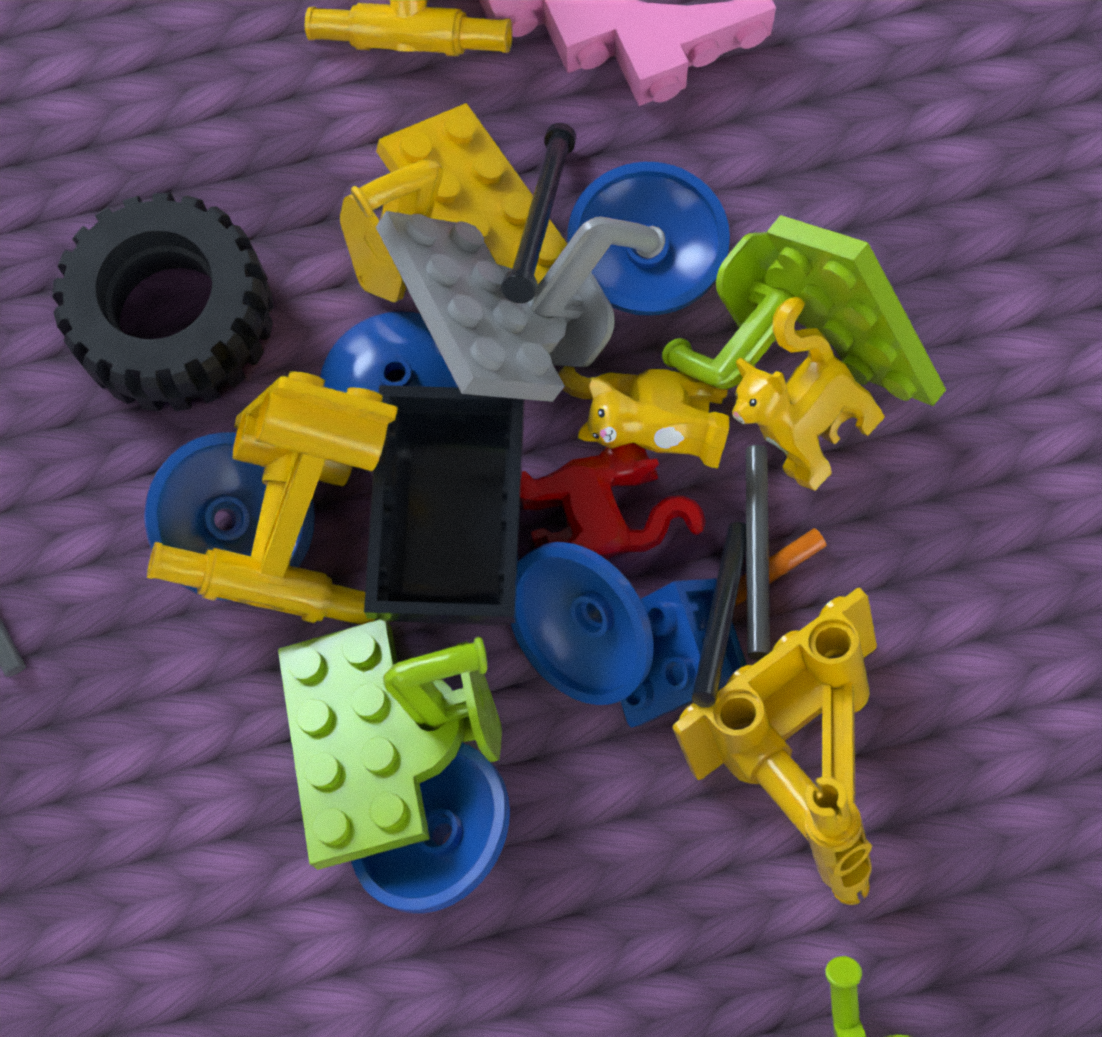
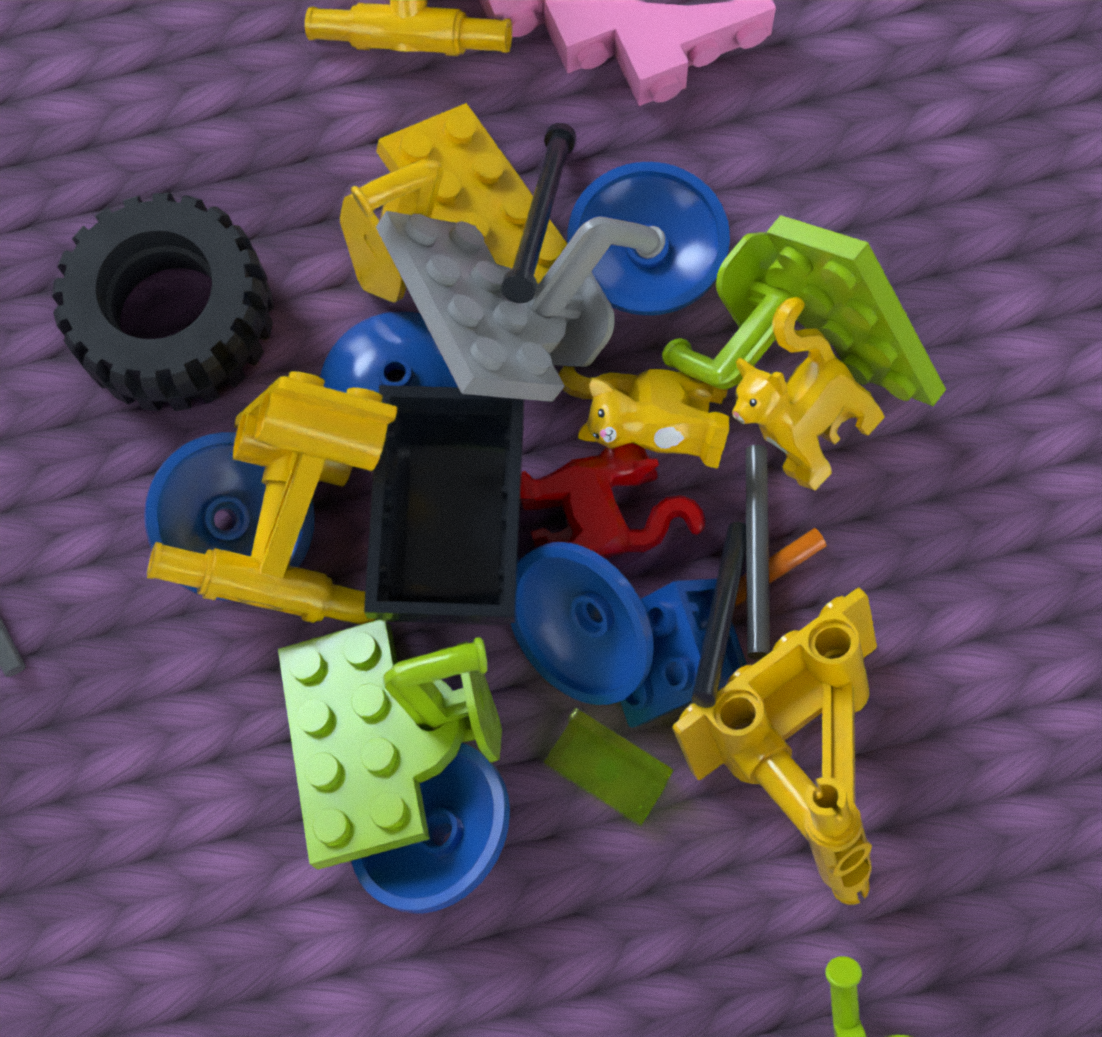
none -> clear neon green panel [544,707,674,827]

